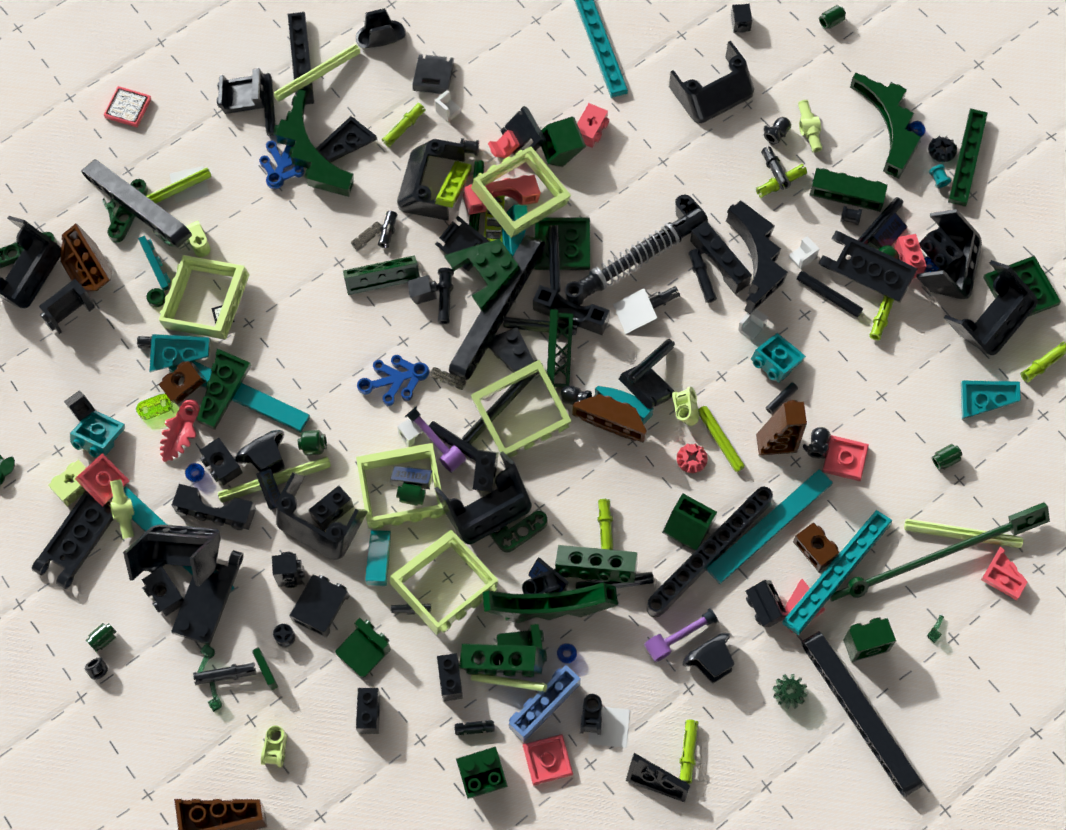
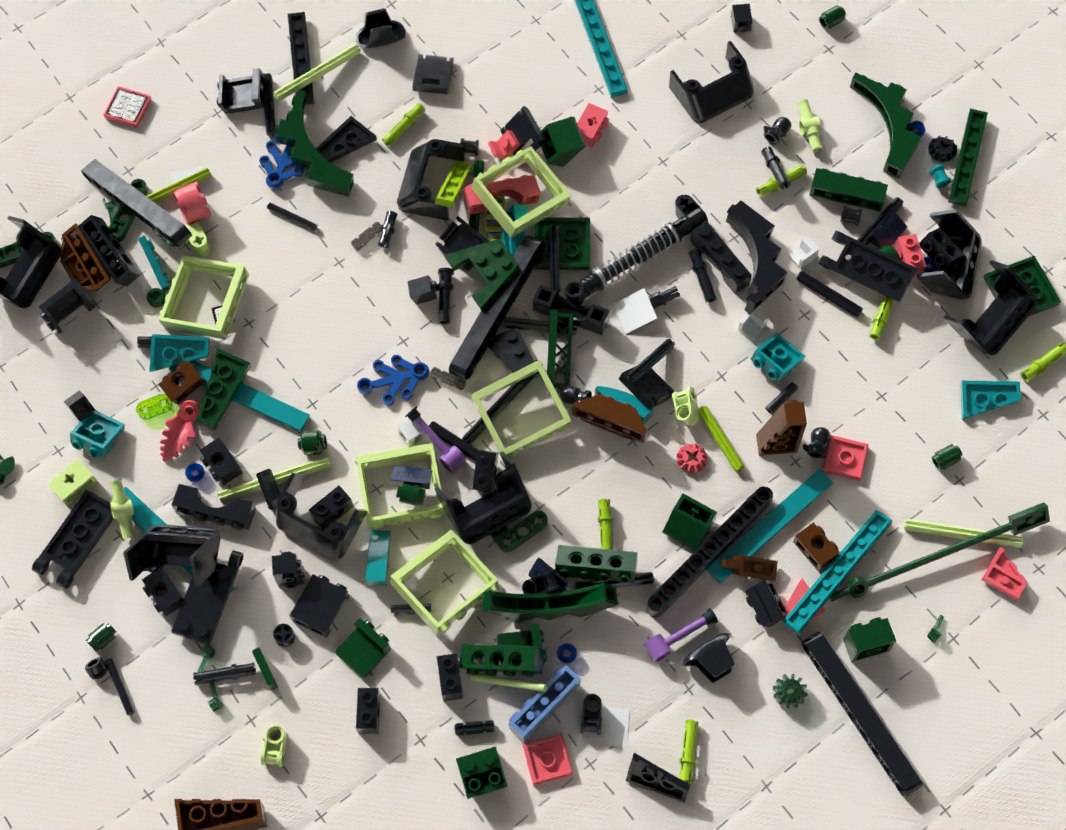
coral tile [75,453,130,507] -> none
black piece [235,430,285,474] -> none
dark green fence [343,255,420,295] -> none
white panel [435,90,461,122] -> none
none -> black brick [78,215,140,286]
none -> black bar [105,658,134,716]
none -> coral brick [173,182,211,225]
none -> black bar [267,202,318,231]
none -> reddish brown hinge [721,555,778,581]

